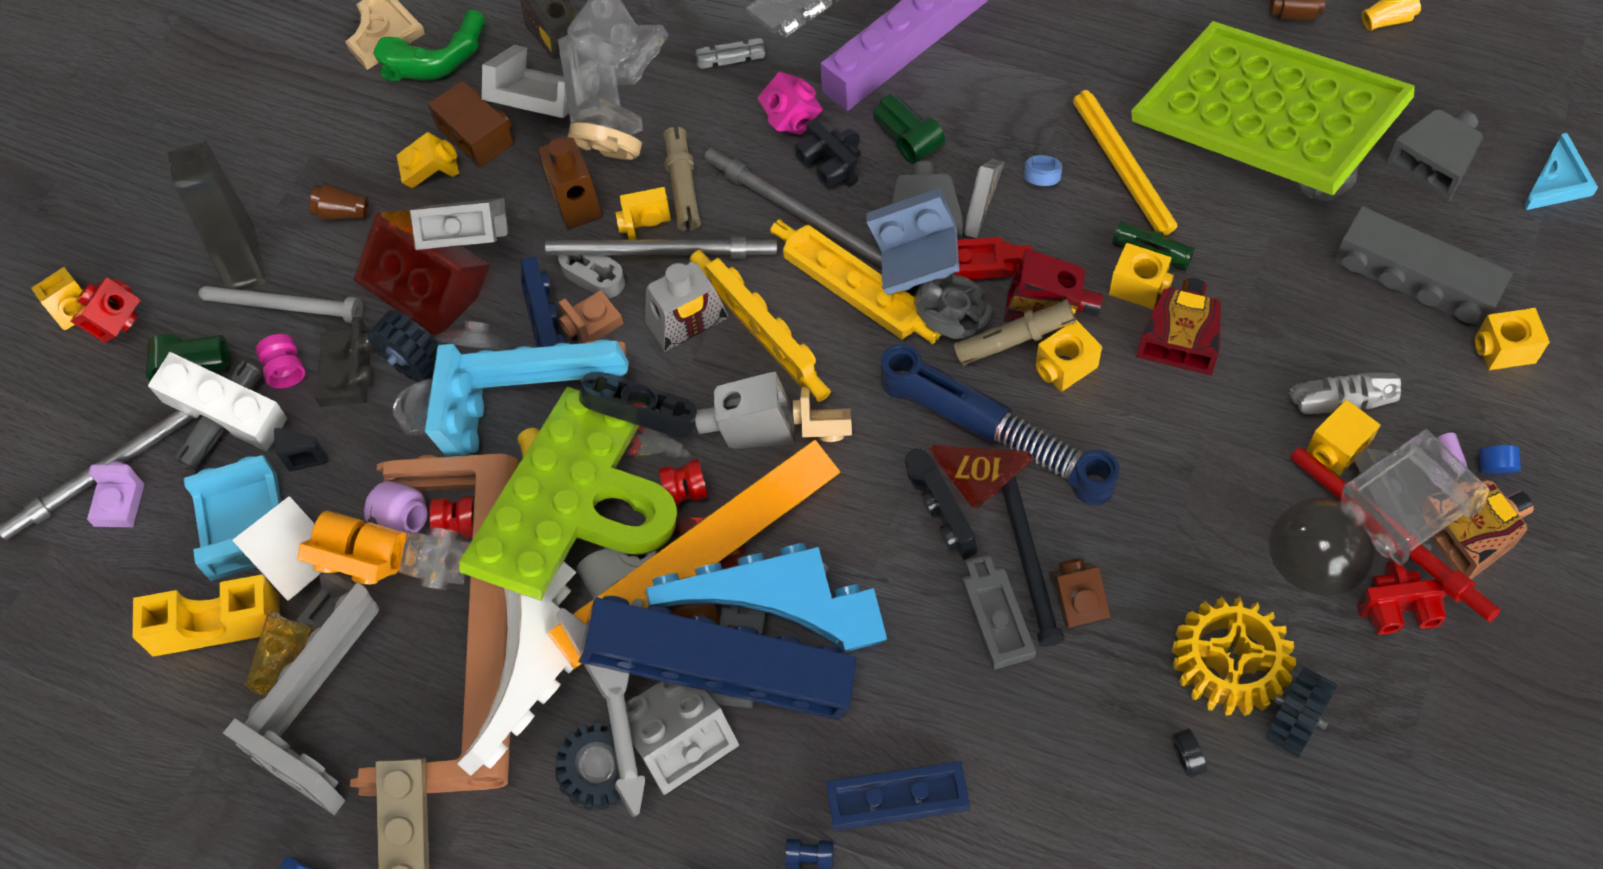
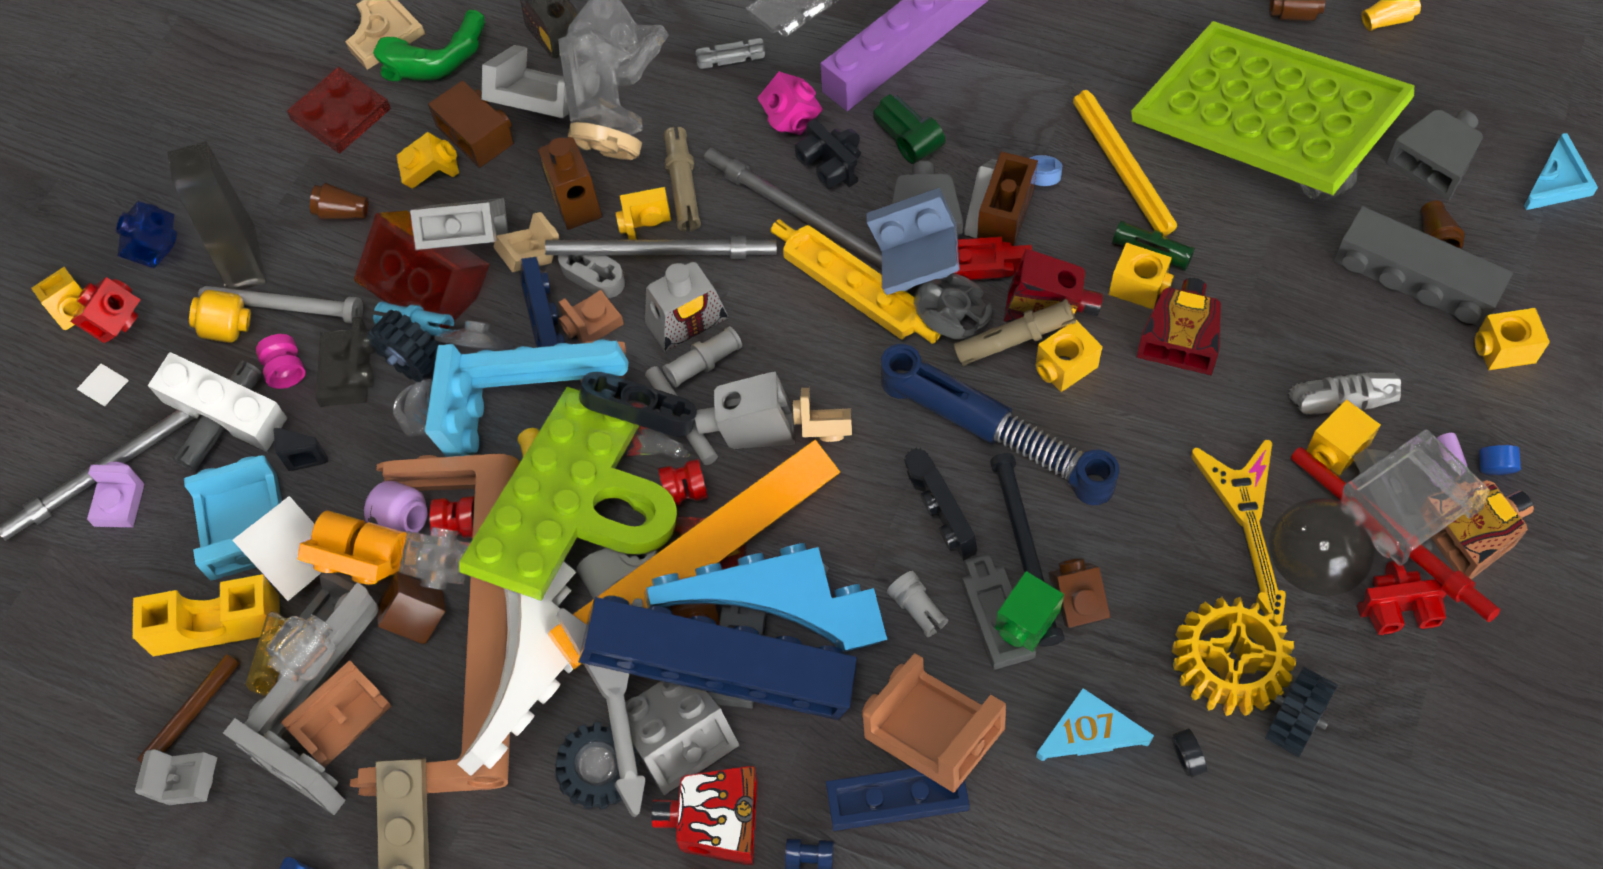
dark green piece [146,334,230,381] -> none
yellow plate [690,250,831,402] -> none
clear red tile [929,445,1034,508] -> none
none -> white sticker [77,364,129,406]
none -> clear blue brick [116,201,177,268]
none -> light grey bracket [135,749,217,805]
none -> reddish brown bar [136,654,240,763]
none -> yellow head [189,290,251,343]
none -> clear head [266,614,336,684]
none -> nougat hinge [281,660,392,768]
none -> clear red plate [287,66,391,154]
none -> medium azure pin [373,301,454,340]
none -> reddish brown panel [377,572,446,644]
none -> tan bracket [493,212,559,272]
none -> light grey bar [645,366,718,465]
none -> torso [651,766,758,865]
none -> light grey pin [663,326,742,388]
none -> nougat panel [862,653,1006,793]
none -> light grey pin [887,571,949,637]
none -> reddish brown brick [977,151,1038,246]
none -> green brick [995,571,1064,652]
none -> medium azure tile [1036,688,1154,761]
none -> yellow piece [1191,440,1286,627]
none -> reddish brown cone [1420,200,1465,249]

